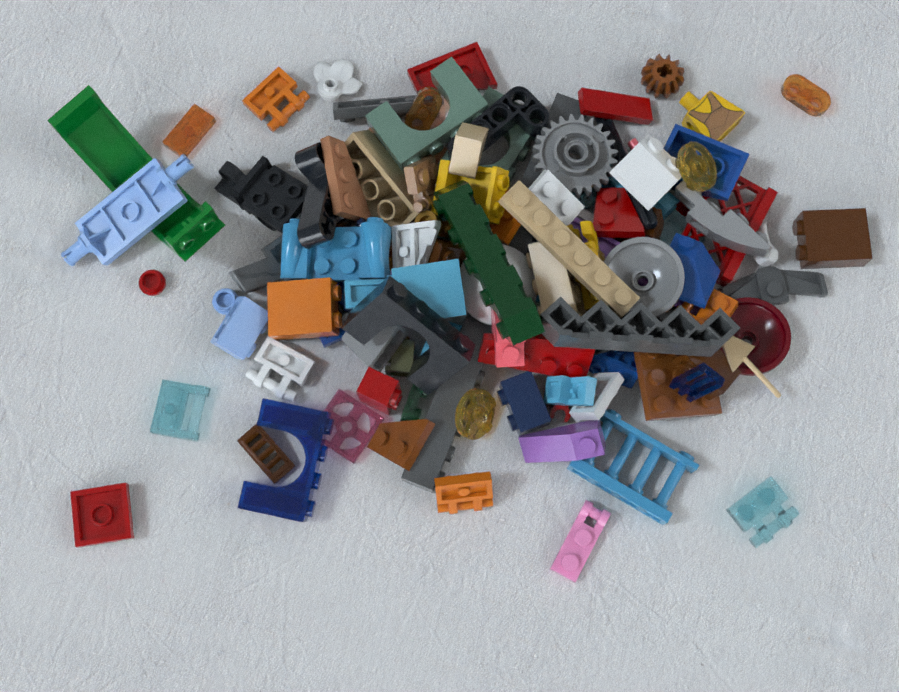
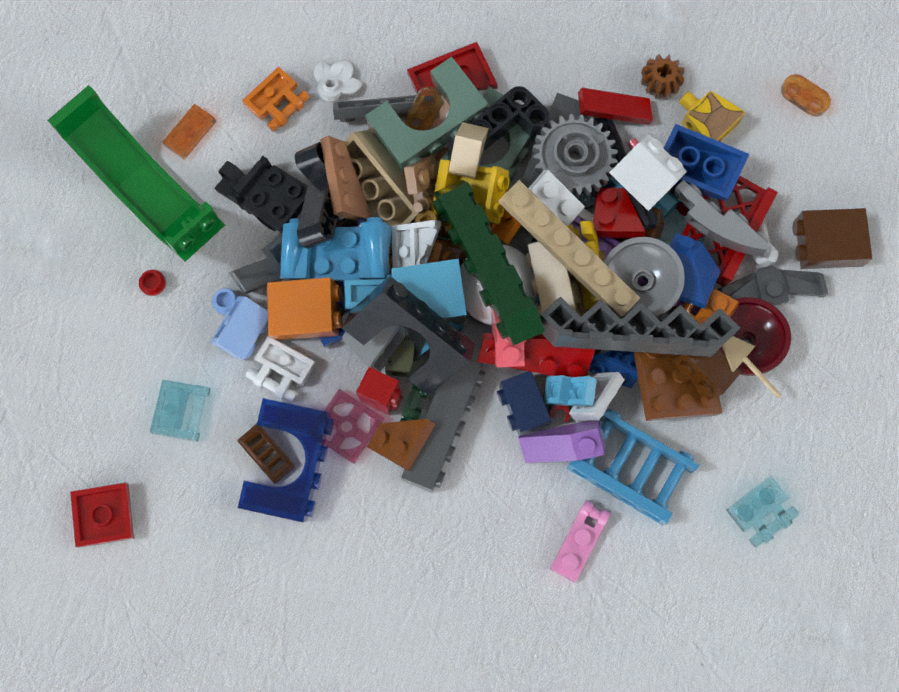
light blue plate [61,154,194,266] -> none
orange plate [434,471,493,515] -> none
clear yellow wheel [455,388,496,440] -> none
clear blue tile [669,363,725,402] -> none
clear yellow wheel [675,142,717,192] -> none

